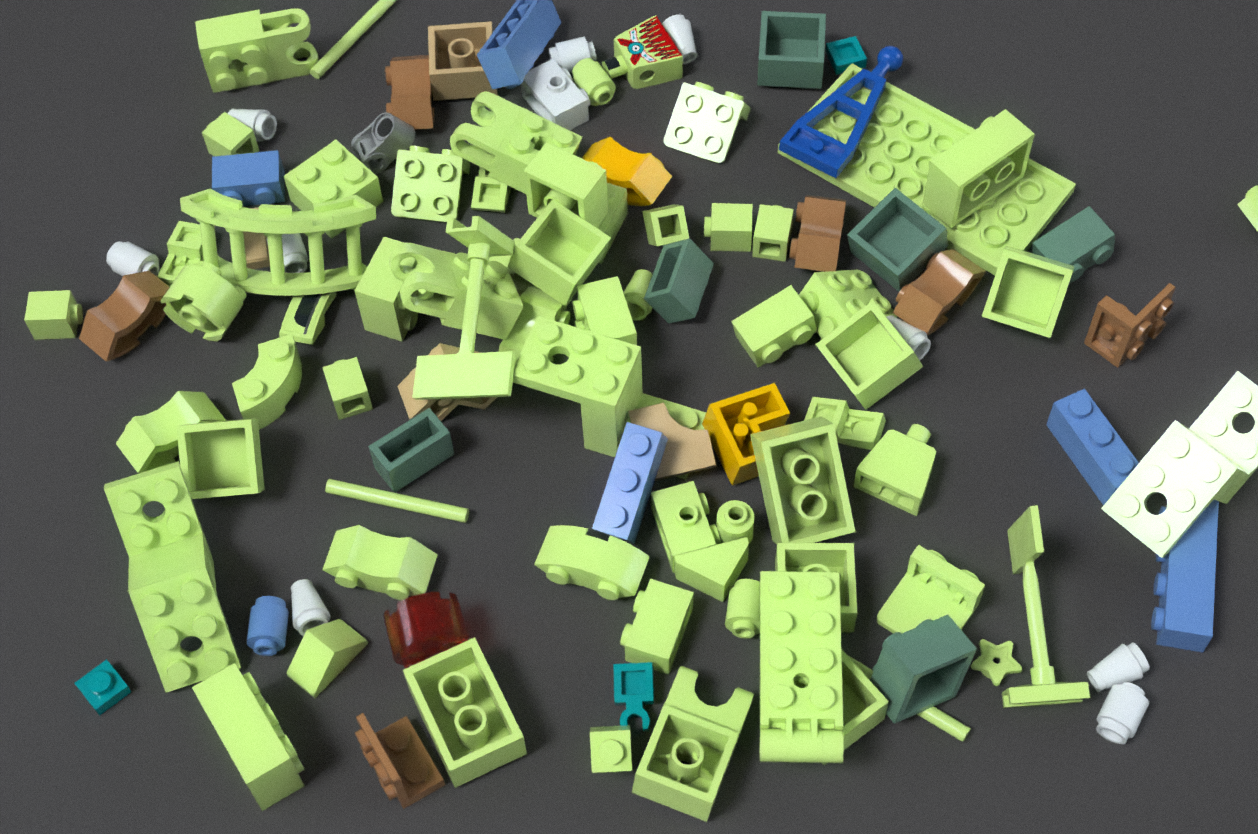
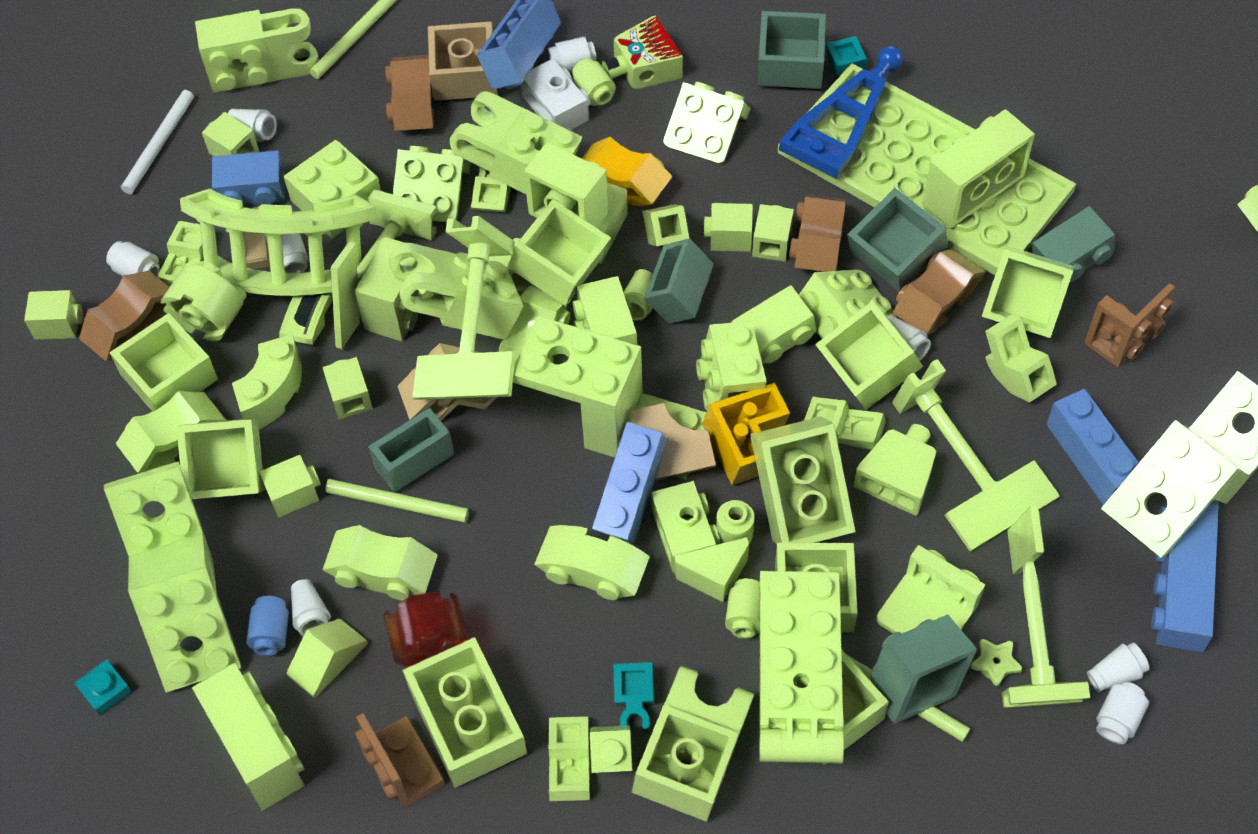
light grey piece [351,112,415,174] -> none
yellowish green brick [620,579,694,675] -> none
white cone [662,14,698,64] -> none
none -> yellowish green piece [110,313,218,412]
none -> white bar [121,90,194,194]
none -> yellowish green brick [259,455,321,518]
none -> yellowish green piece [331,190,437,349]
none -> yellowish green slope [549,716,590,801]
none -> yellowish green bracket [696,321,767,410]
none -> yellowish green piece [892,359,1060,552]
none -> yellowish green brick [985,314,1057,402]

